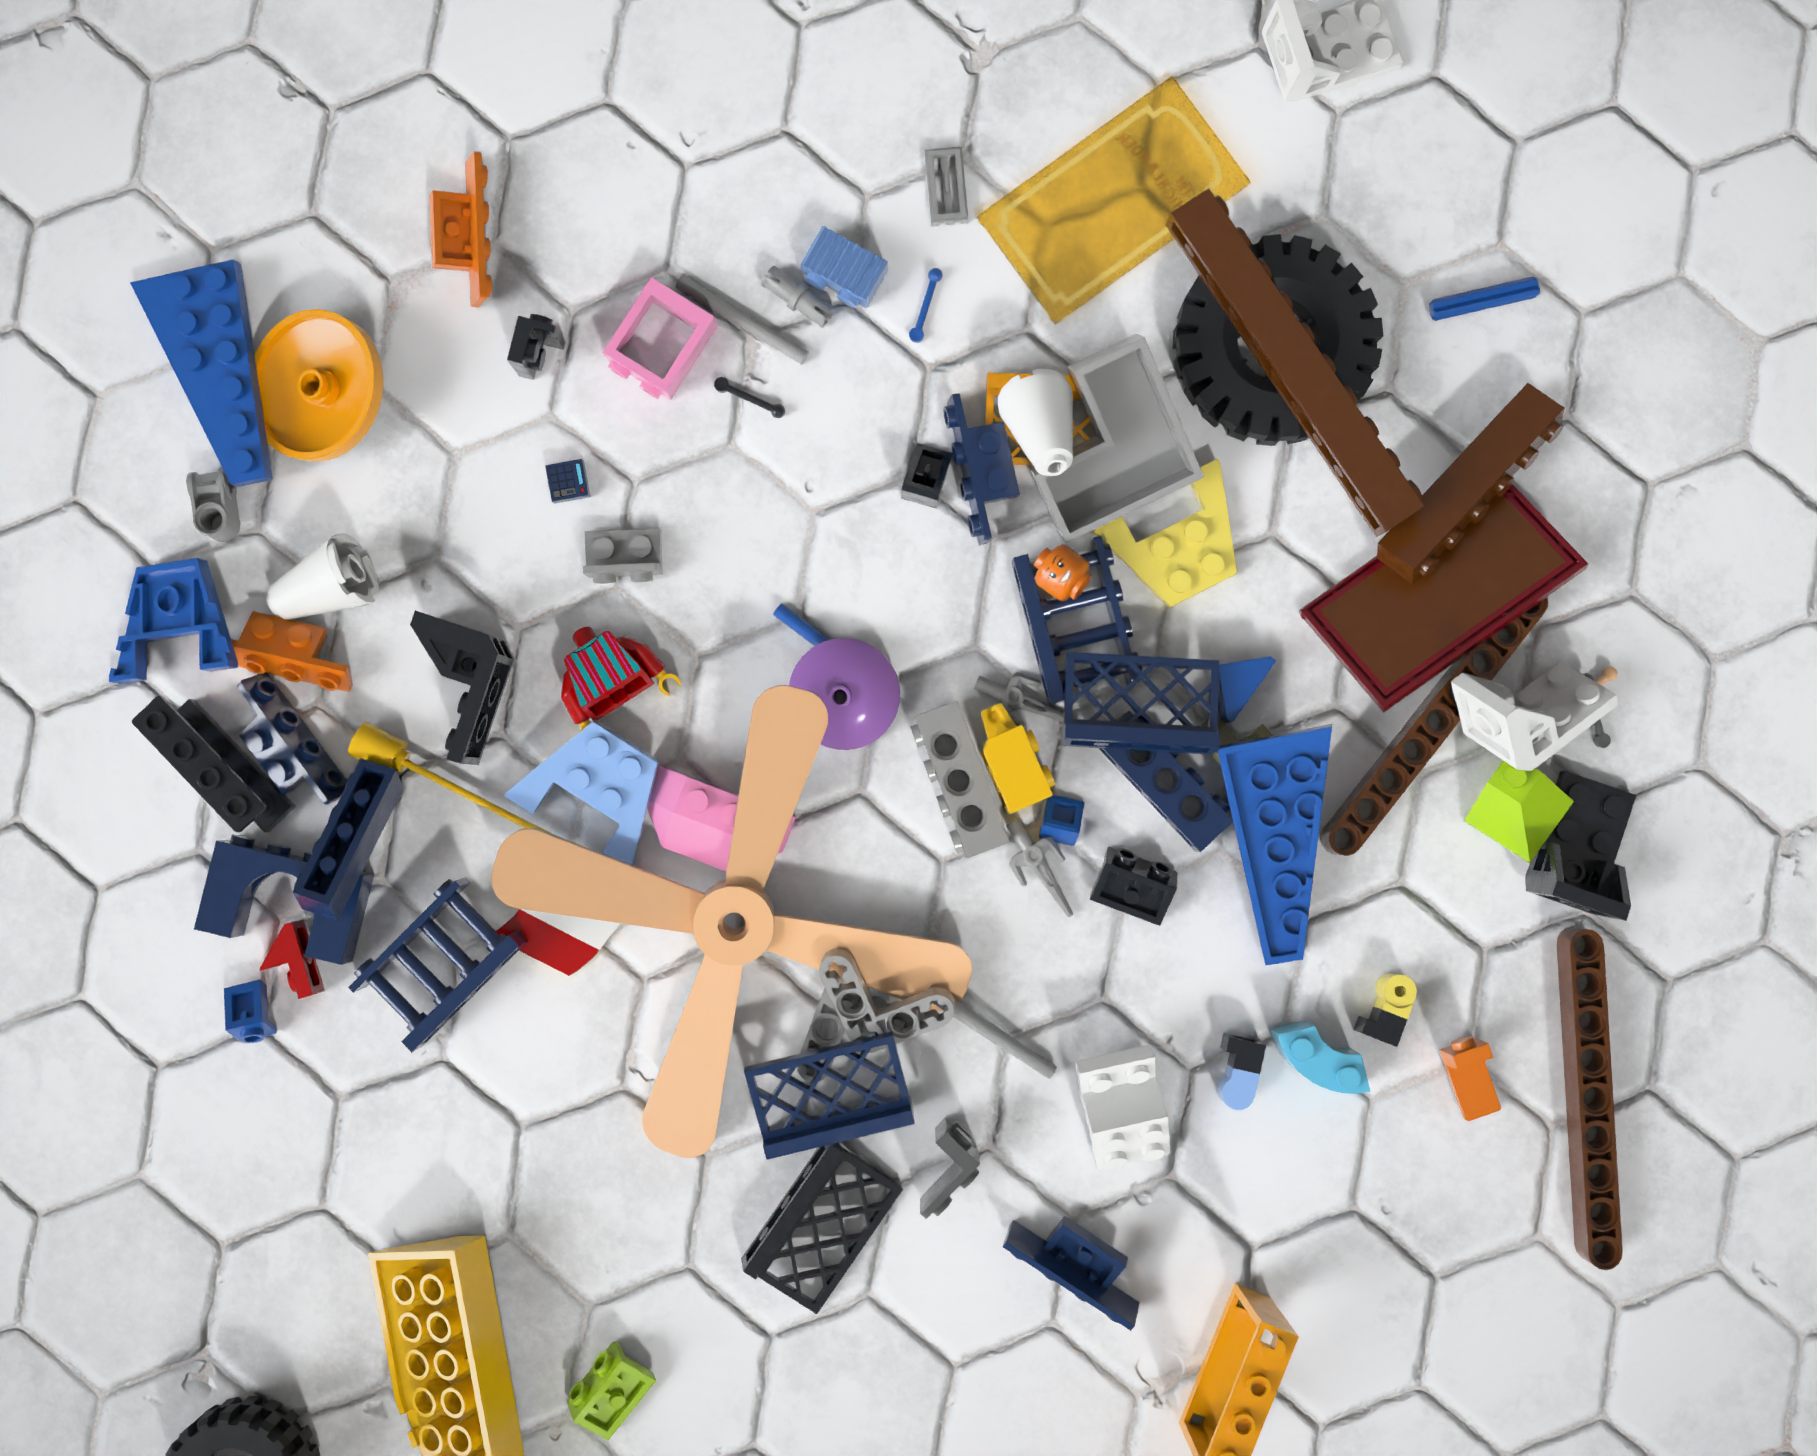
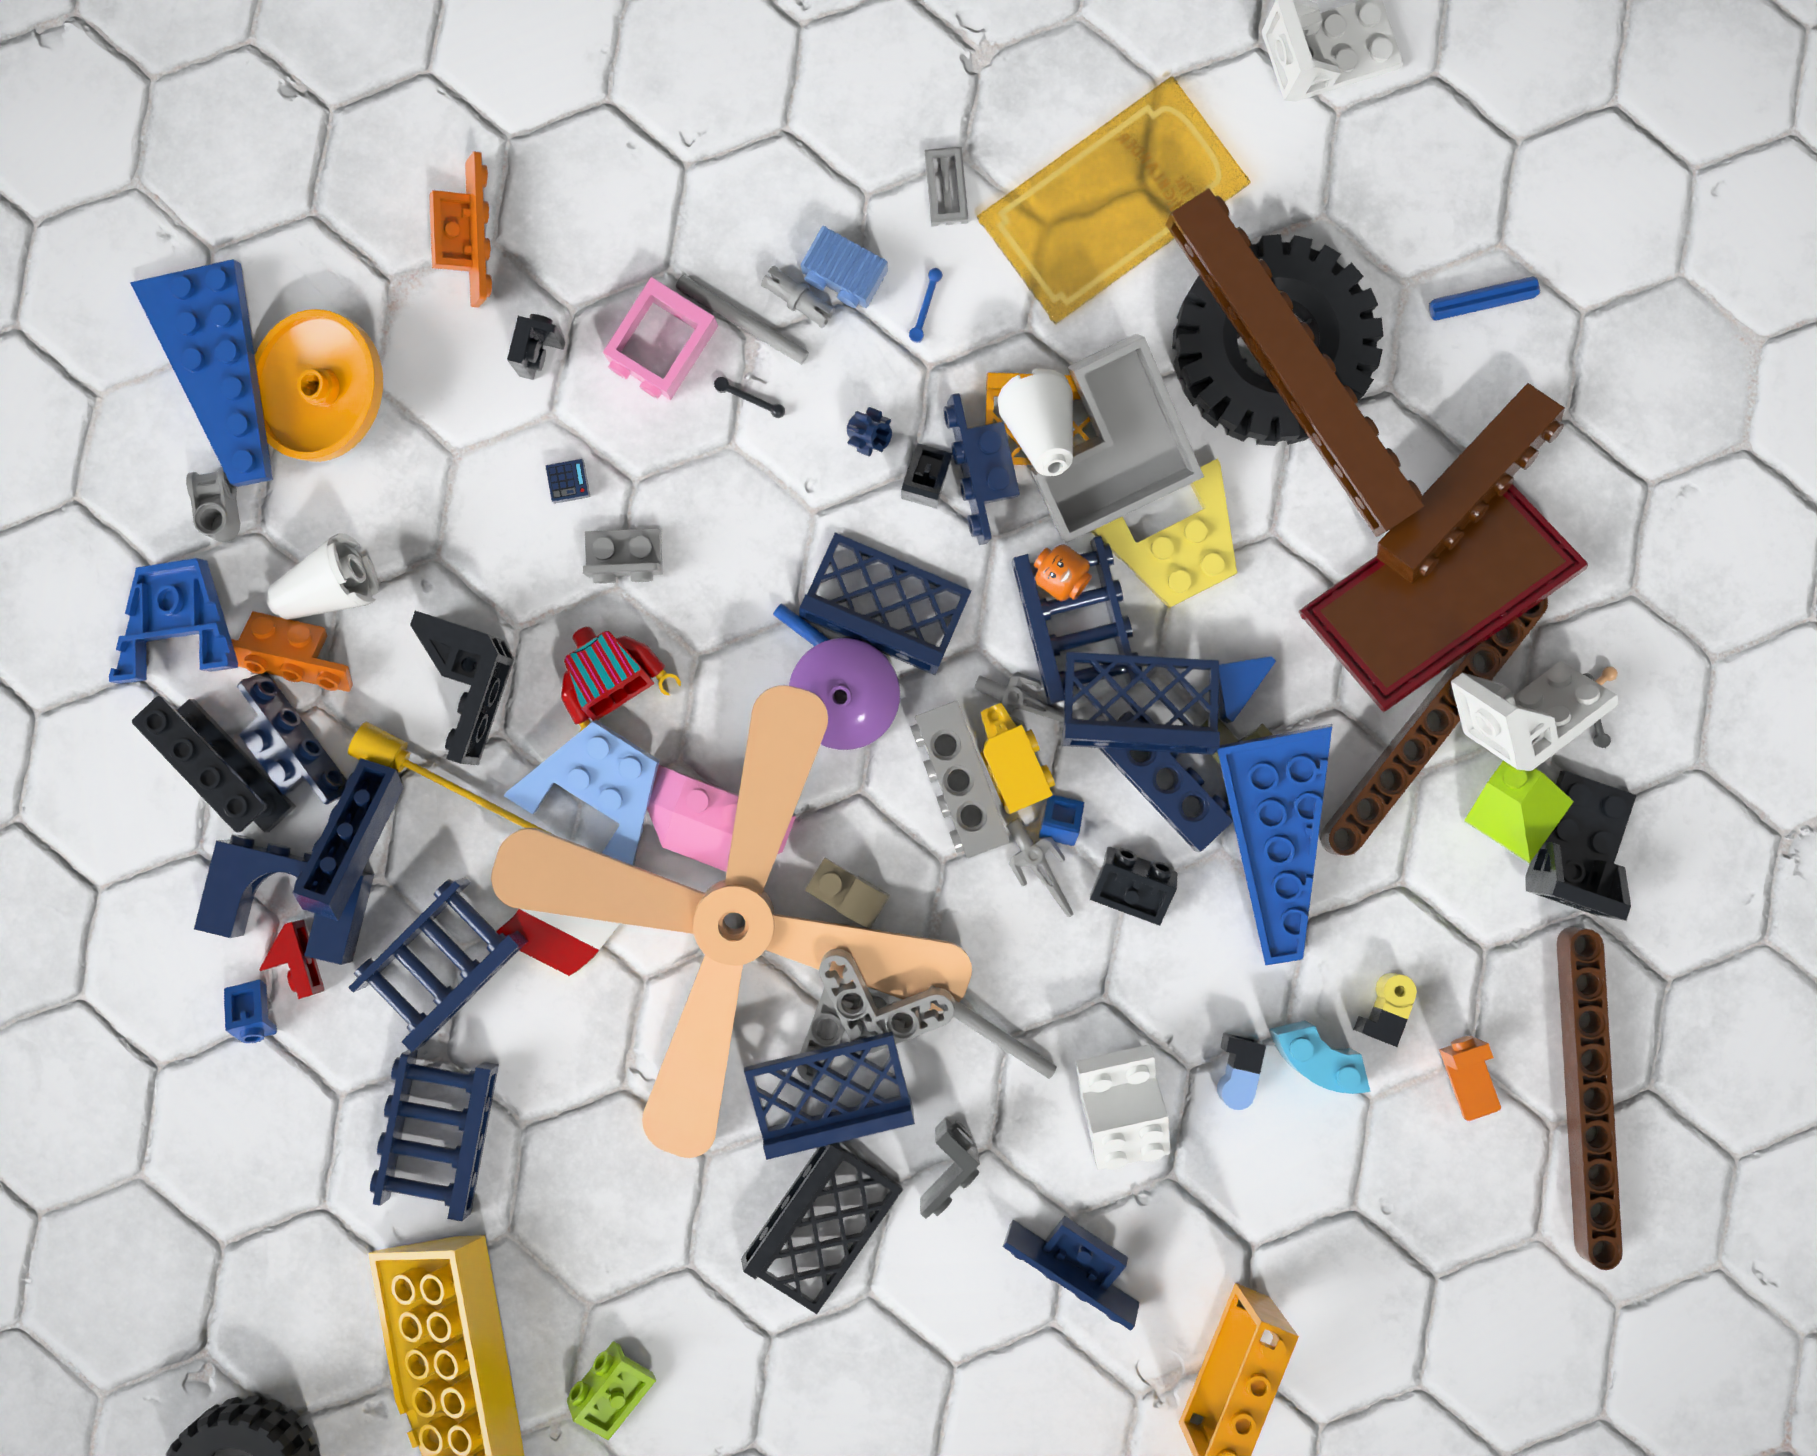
none -> dark blue fence [370,1050,499,1221]
none -> dark blue fence [799,532,972,675]
none -> dark tan brick [805,858,890,929]
none -> dark blue gear [847,407,892,457]

